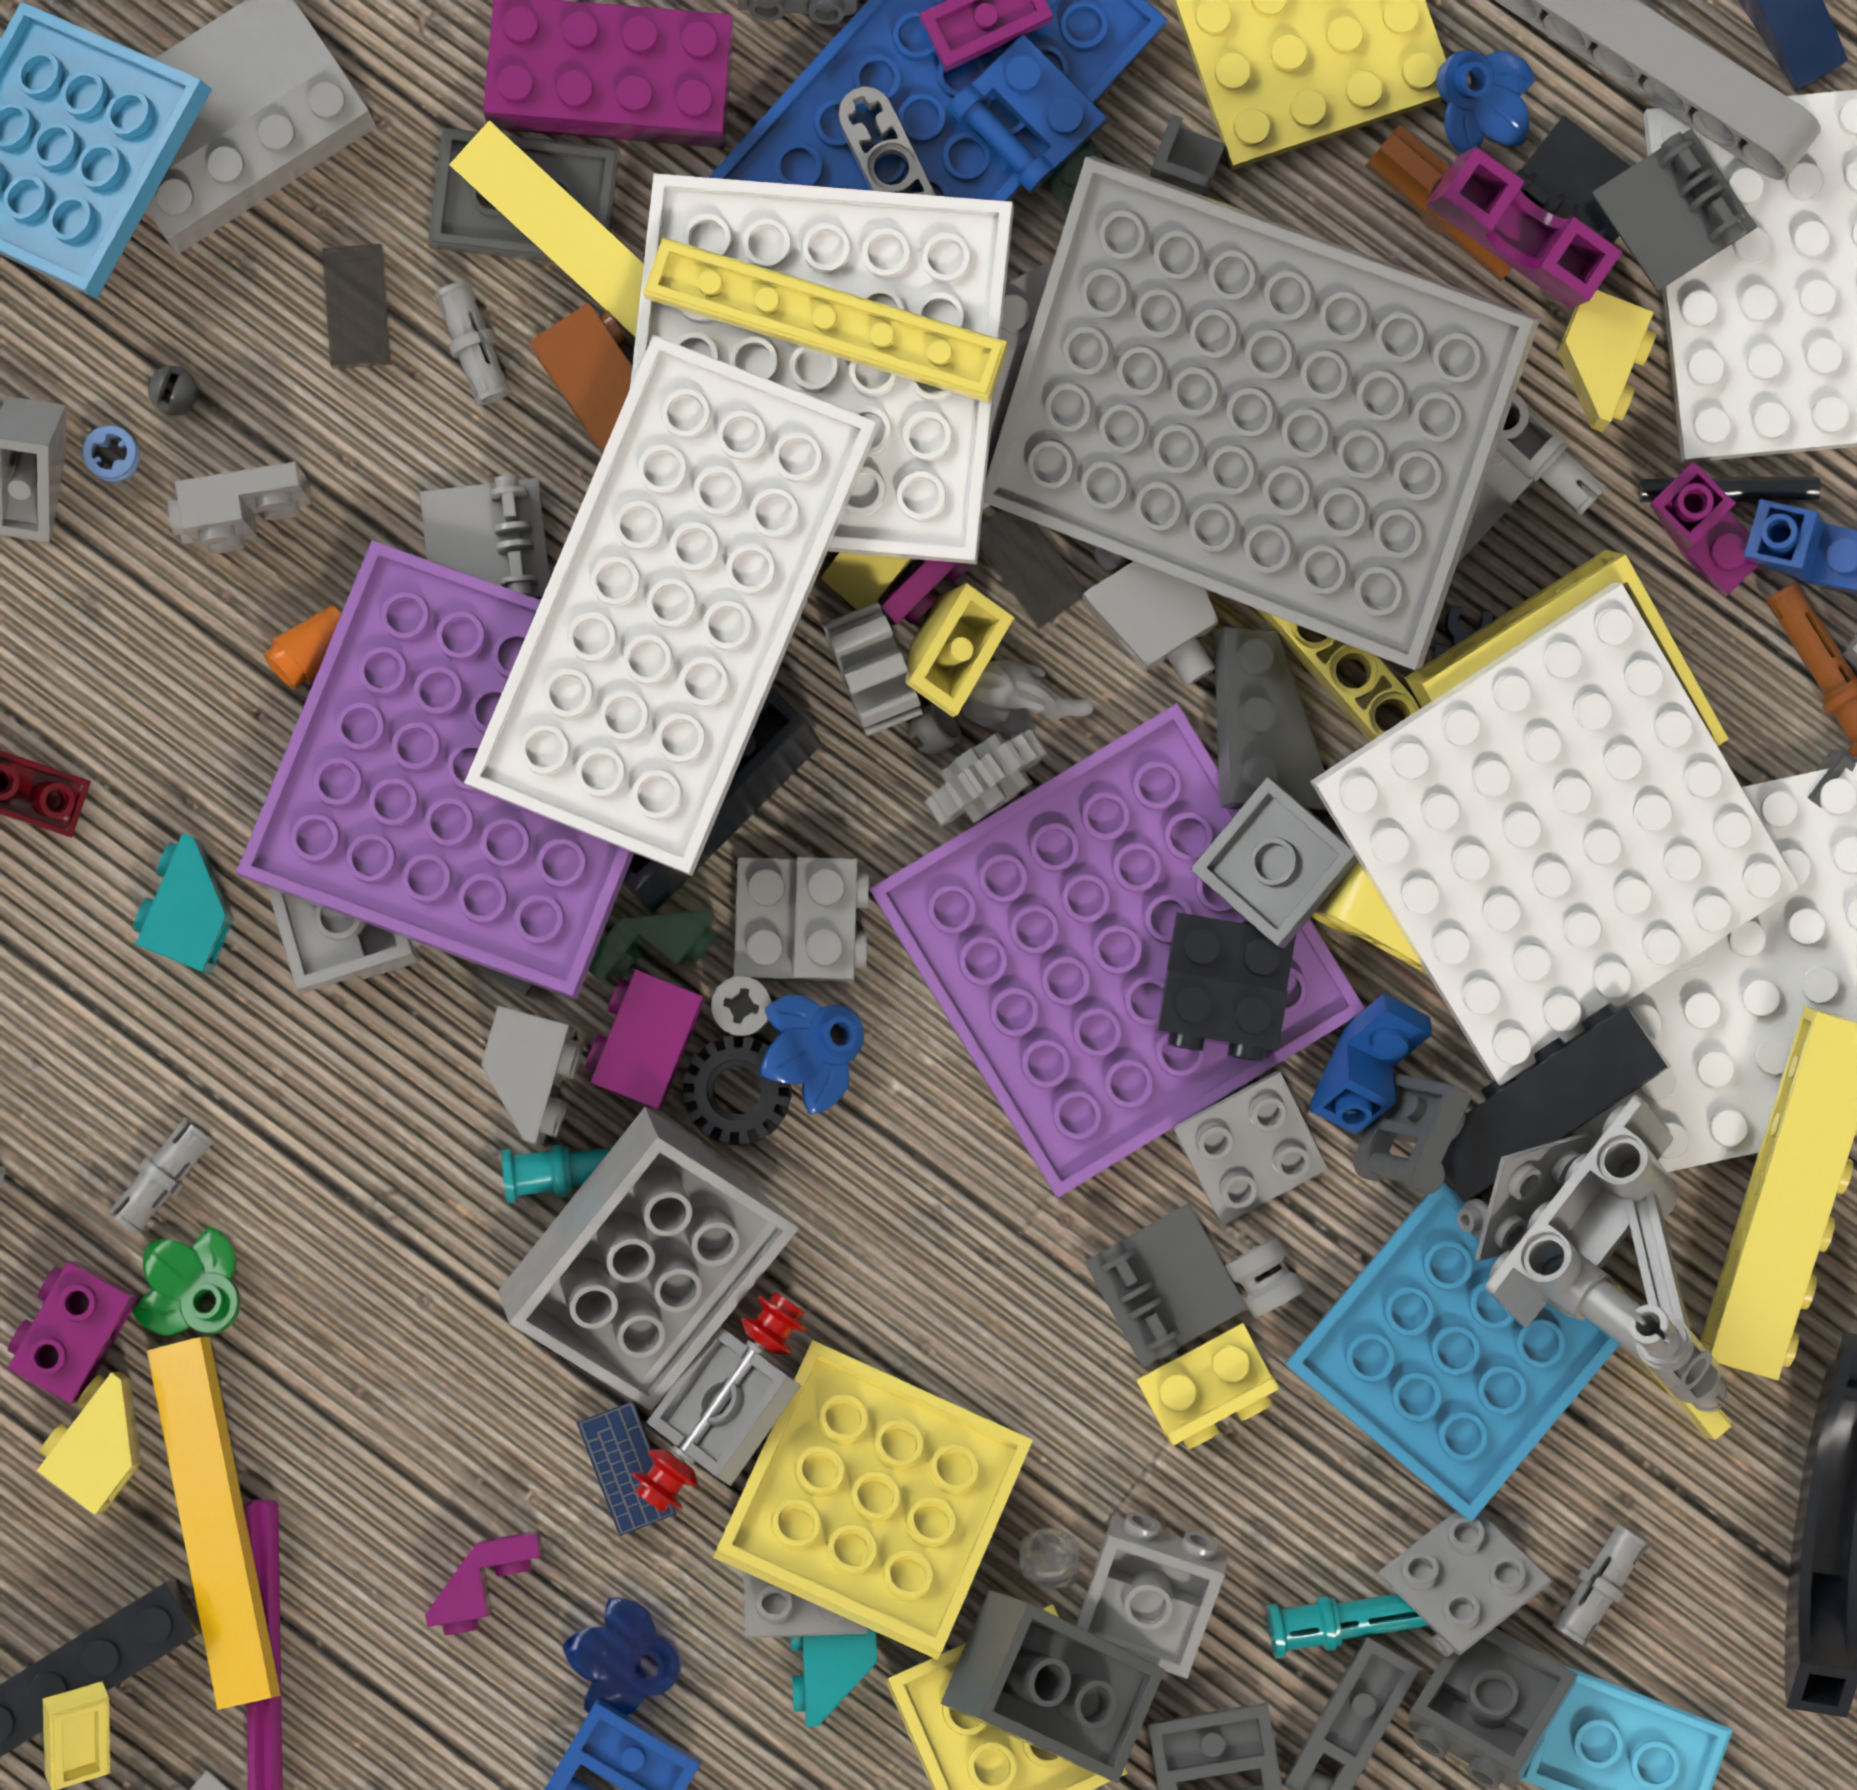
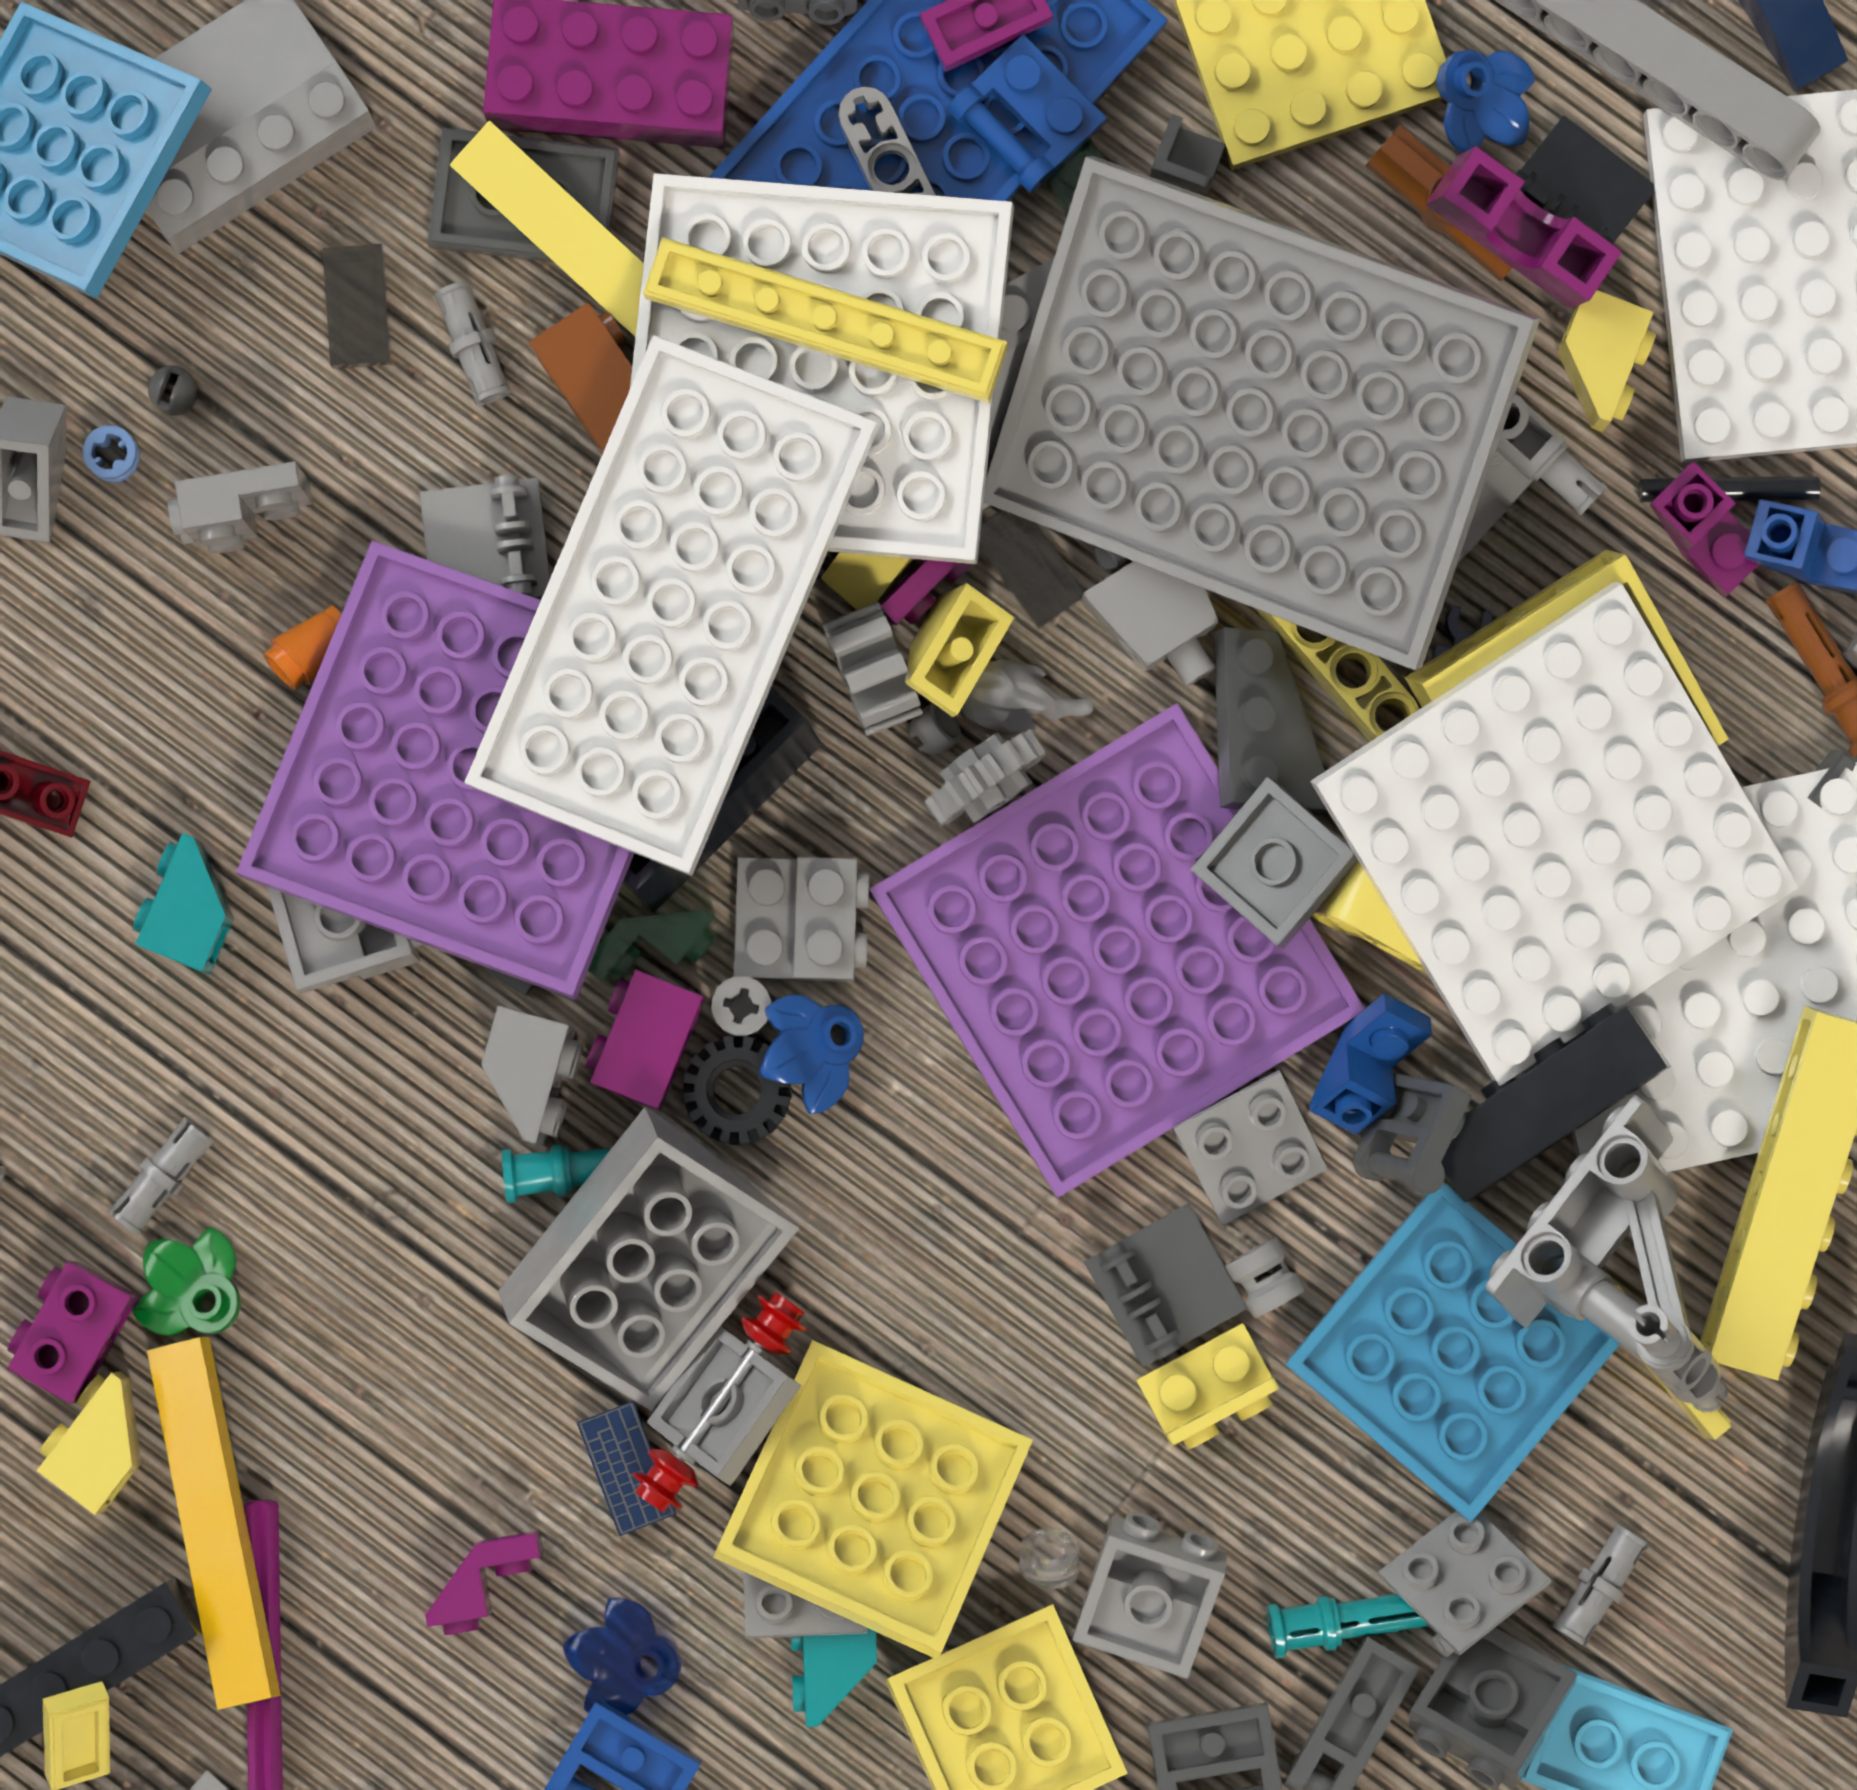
dark grey slope [940,1590,1165,1783] -> none
black plate [1156,912,1296,1062] -> none
light grey hinge [1457,1131,1593,1262] -> none
dark grey hinge [1591,128,1757,292] -> none

